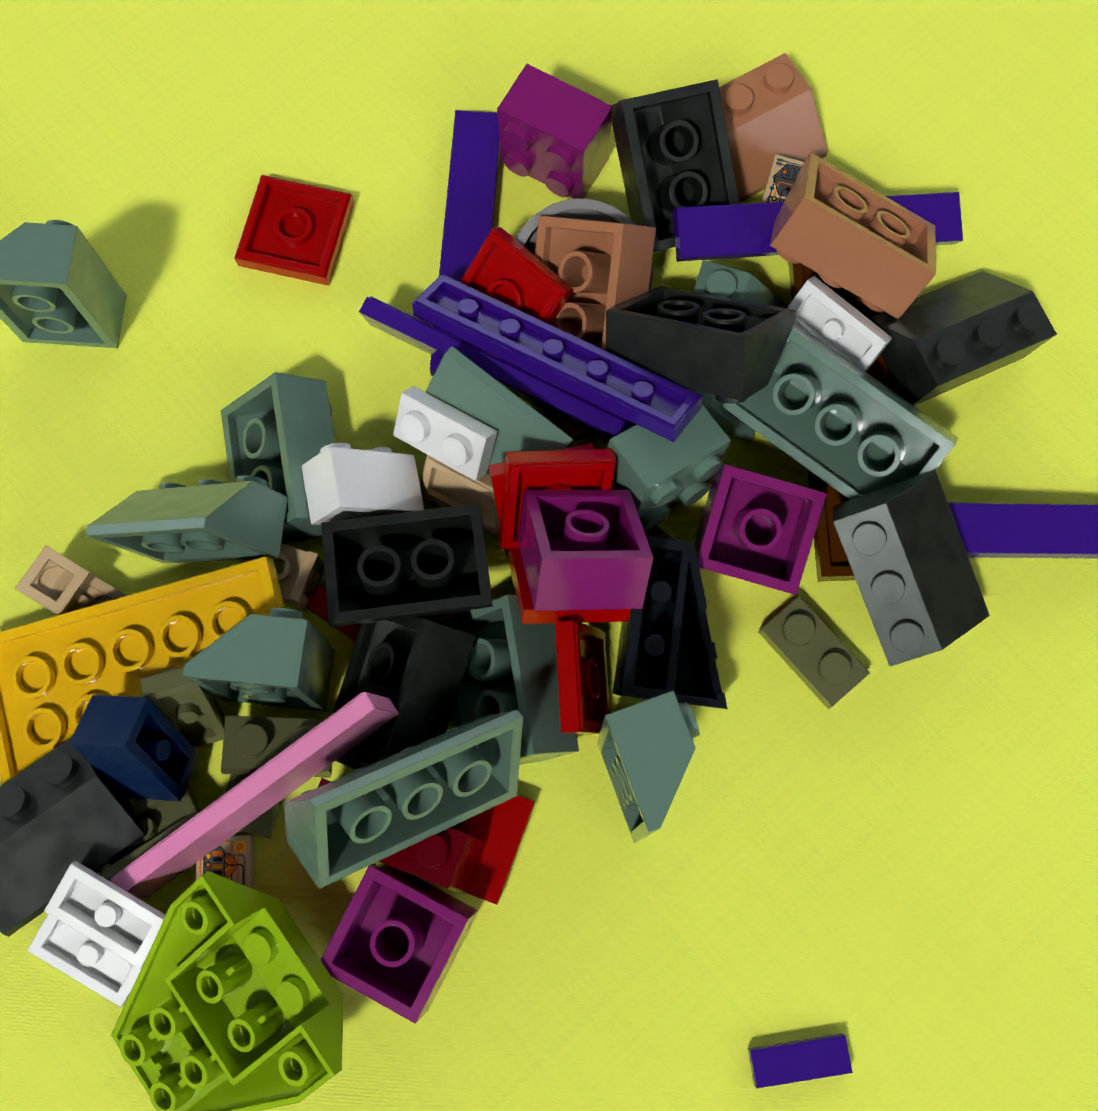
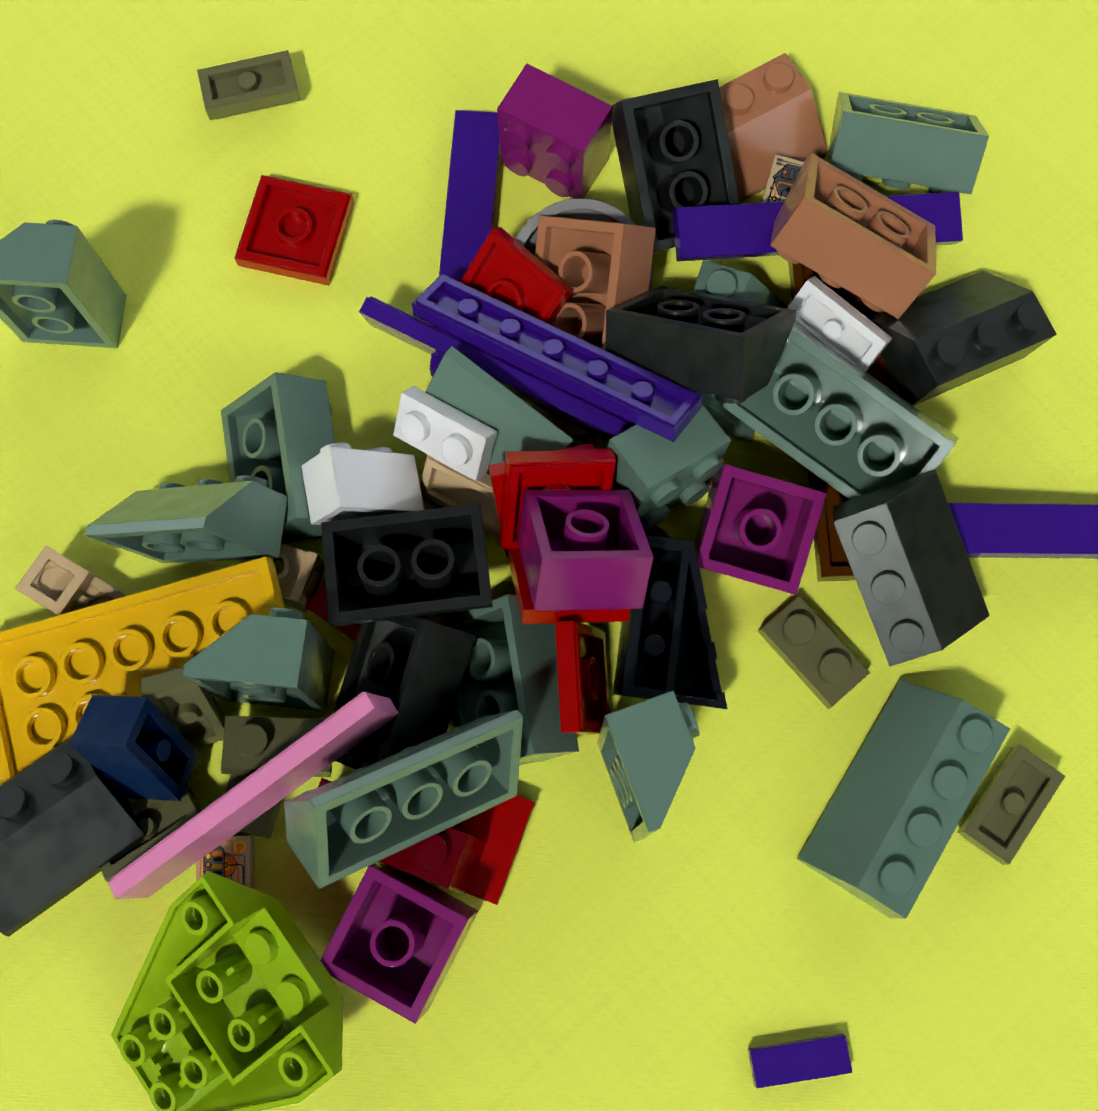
white slope [27,861,166,1008] -> none
none -> olive plate [197,50,300,120]
none -> sand green slope [797,680,1010,919]
none -> sand green slope [827,92,989,194]
none -> olive plate [957,744,1065,865]

